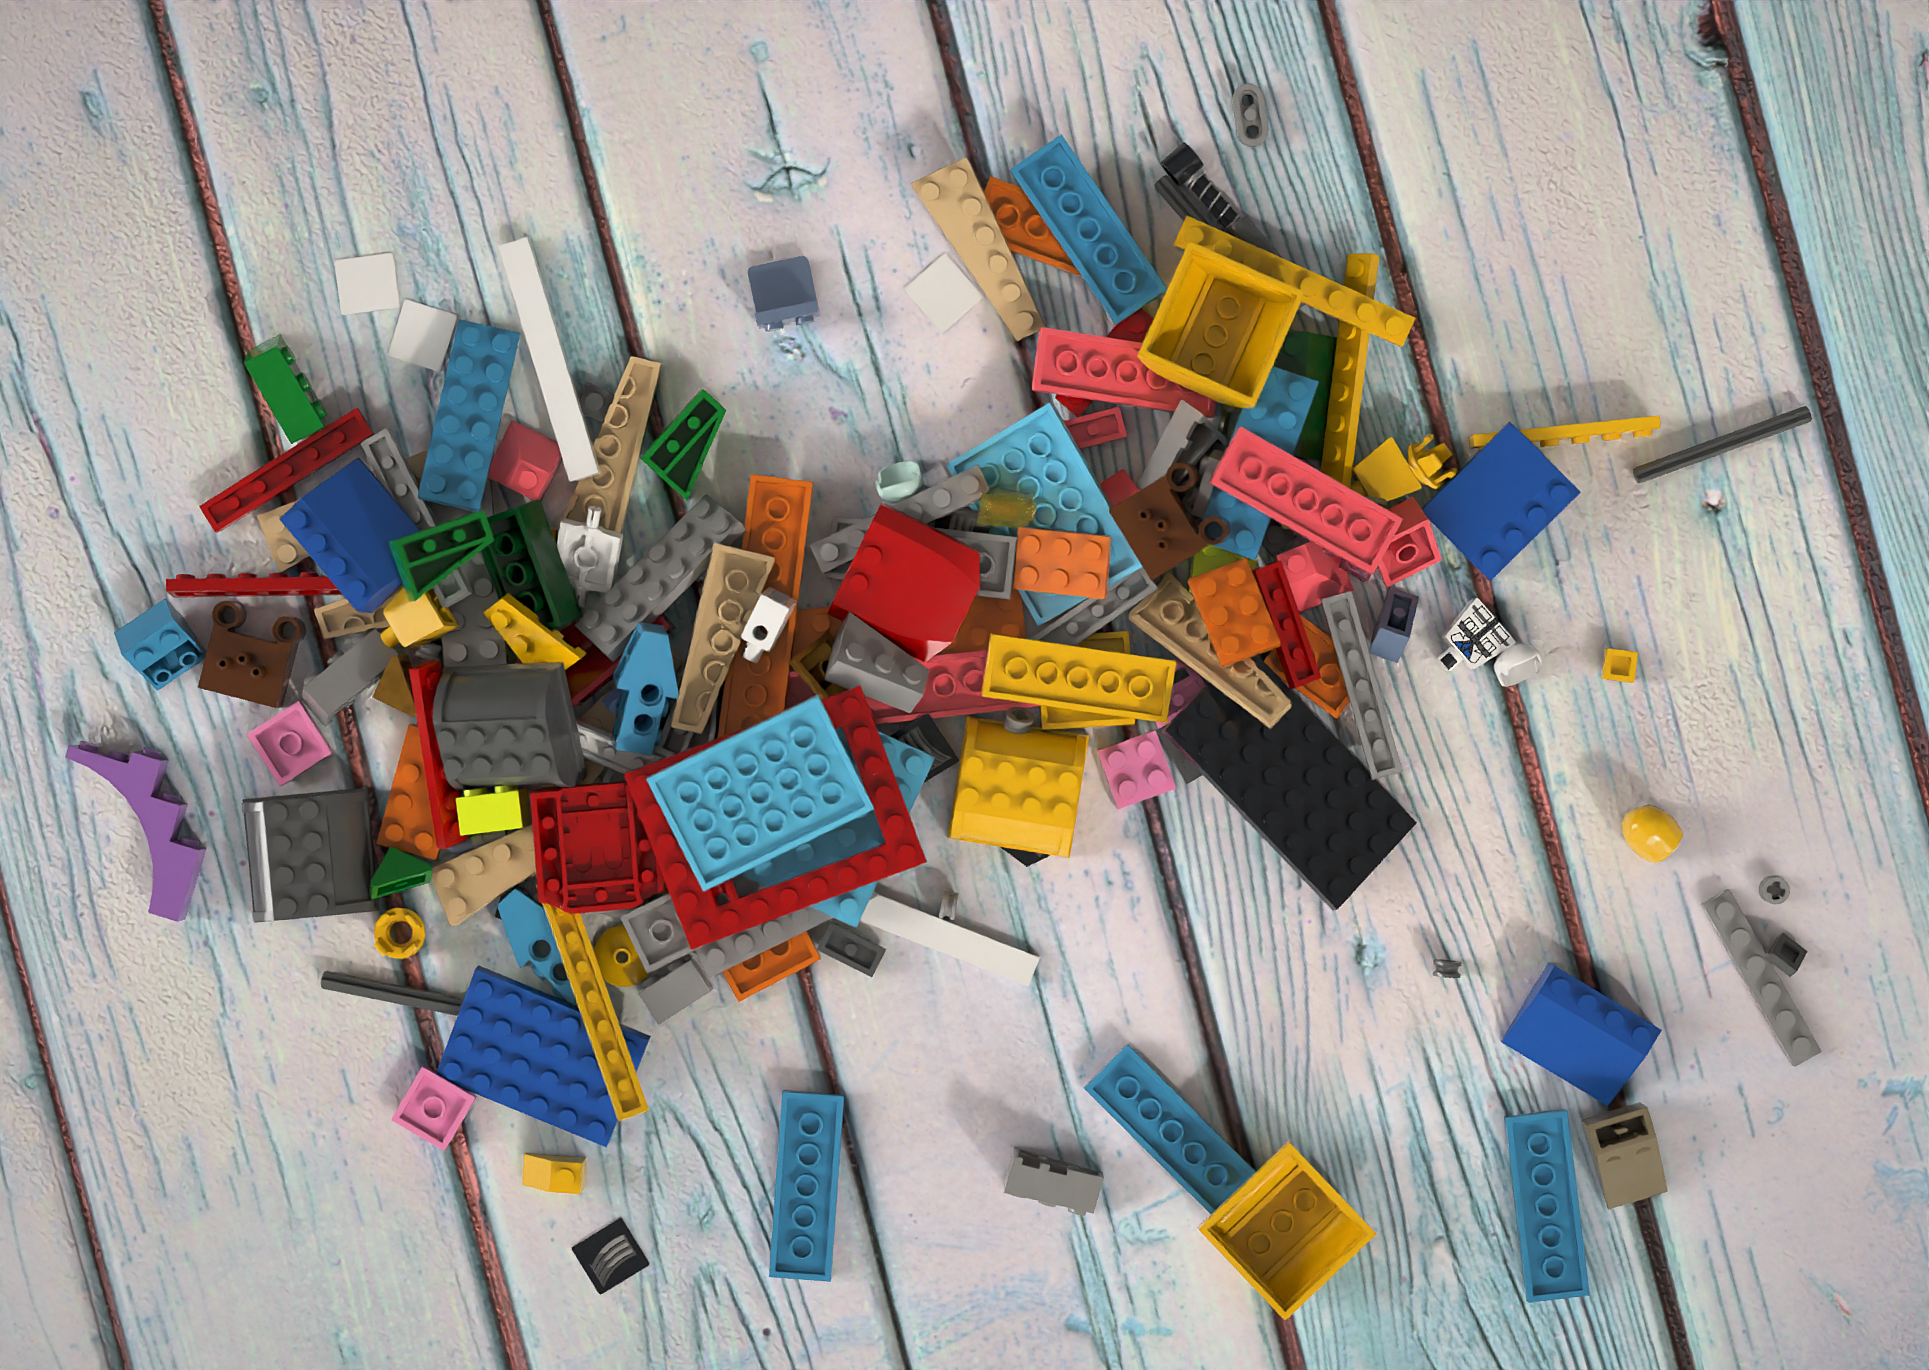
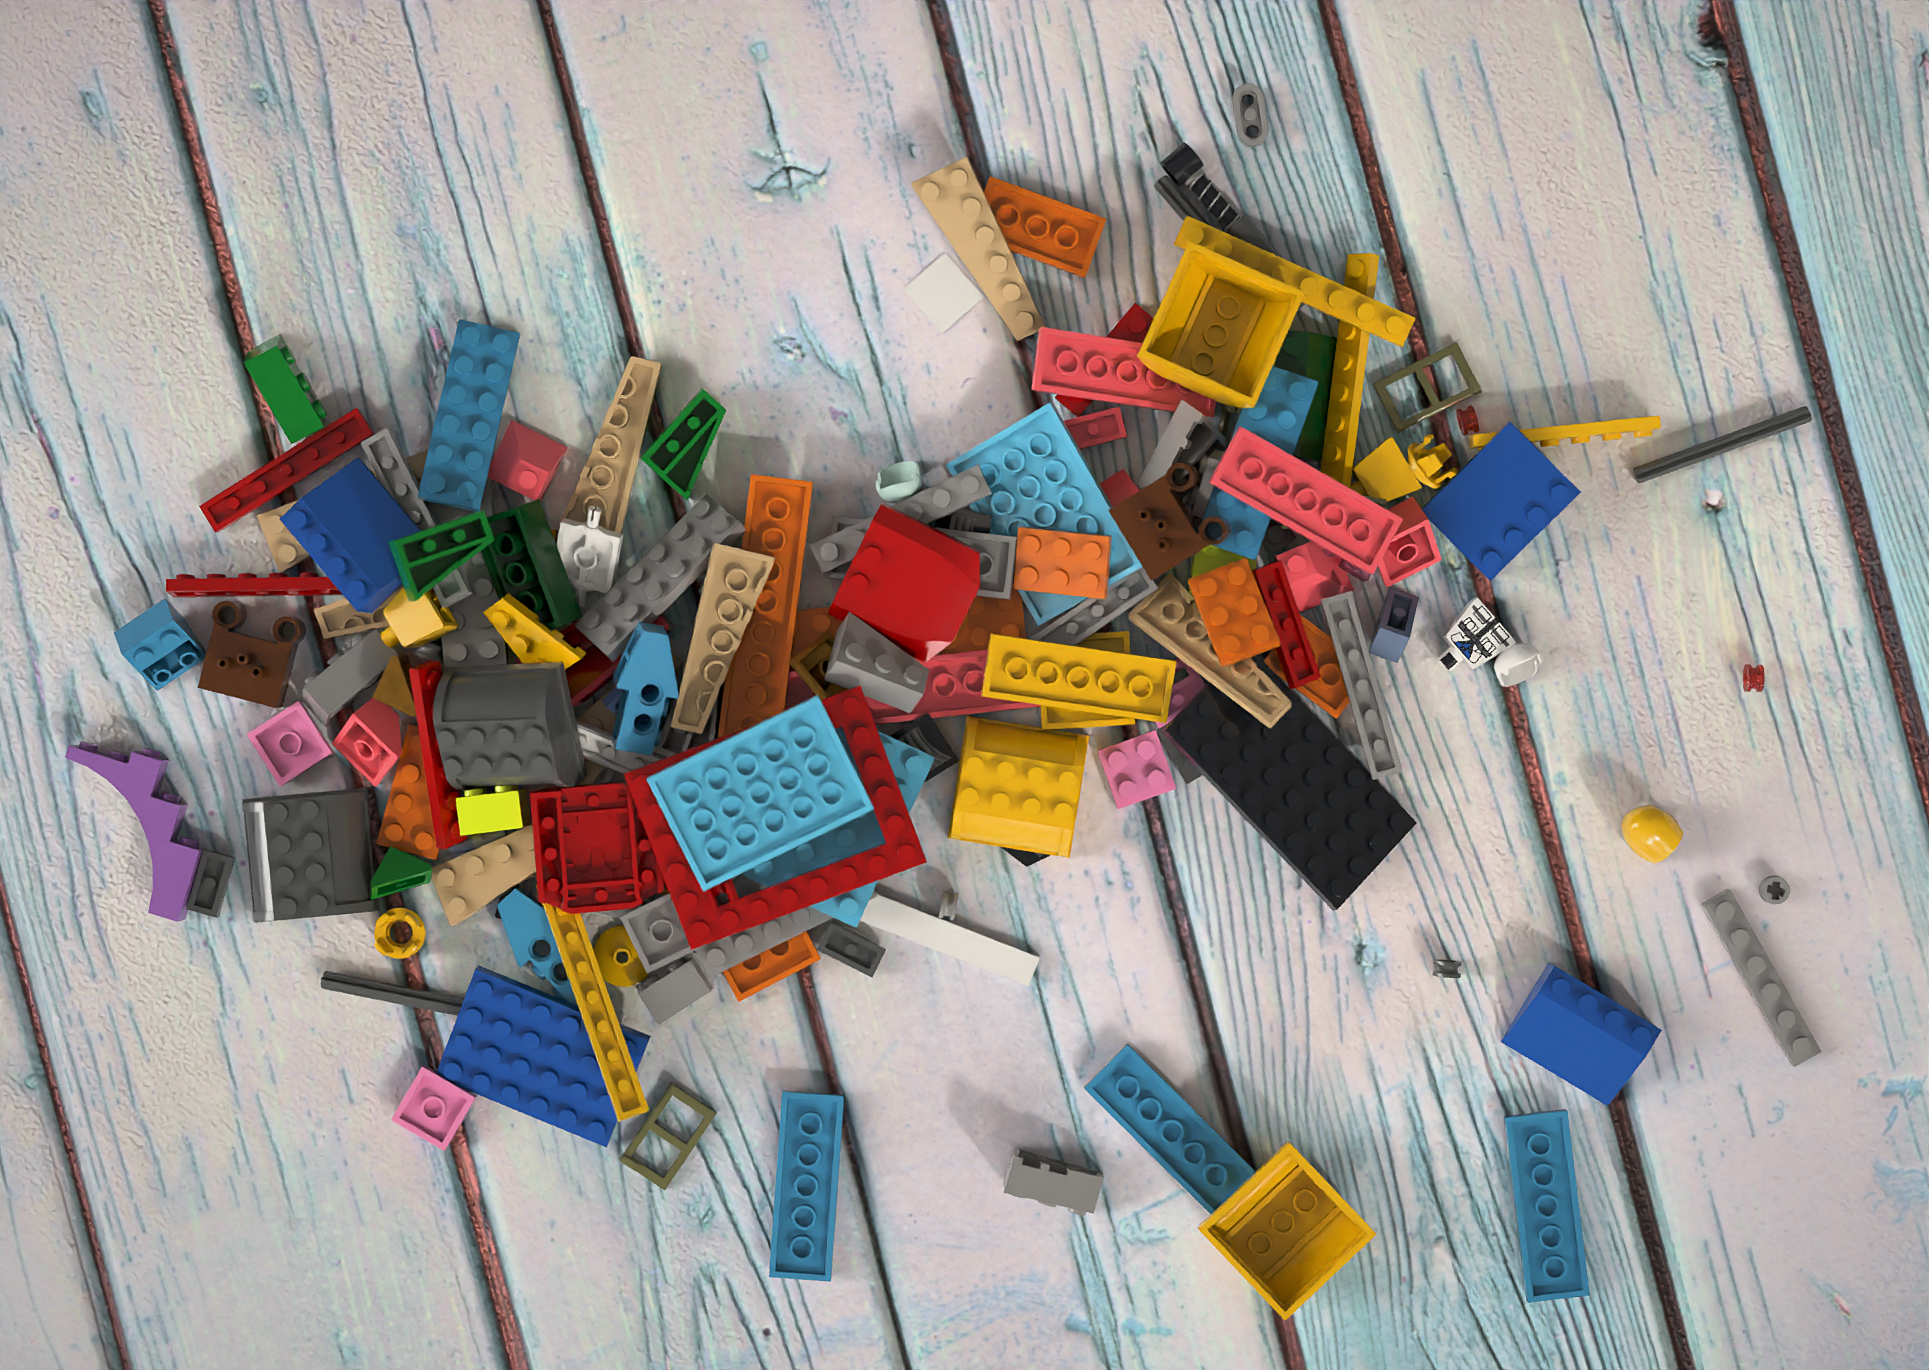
white sticker [334,253,400,315] -> none
white sticker [388,299,457,372] -> none
white tile [498,237,601,483] -> none
yellow slope [522,1153,587,1194] -> none
black sticker [572,1218,650,1295] -> none
dark grey plate [579,382,615,423] -> none
white torso [741,587,797,663] -> none
sand blue bracket [748,256,820,332] -> none
clear yellow slope [977,487,1036,528] -> none
light grey bush [1004,707,1034,734] -> none
dark azure plate [1010,134,1167,326] -> none
dark tan slope [1581,1102,1668,1210] -> none
yellow plate [1601,648,1638,683] -> none
dark grey plate [1765,933,1808,977] -> none
none -> dark grey plate [187,849,236,918]
none -> coral slope [331,698,402,787]
none -> olive window [619,1082,717,1190]
none -> olive window [1373,342,1482,433]
none -> clear red bush [1456,405,1479,436]
none -> clear red bush [1743,664,1765,692]

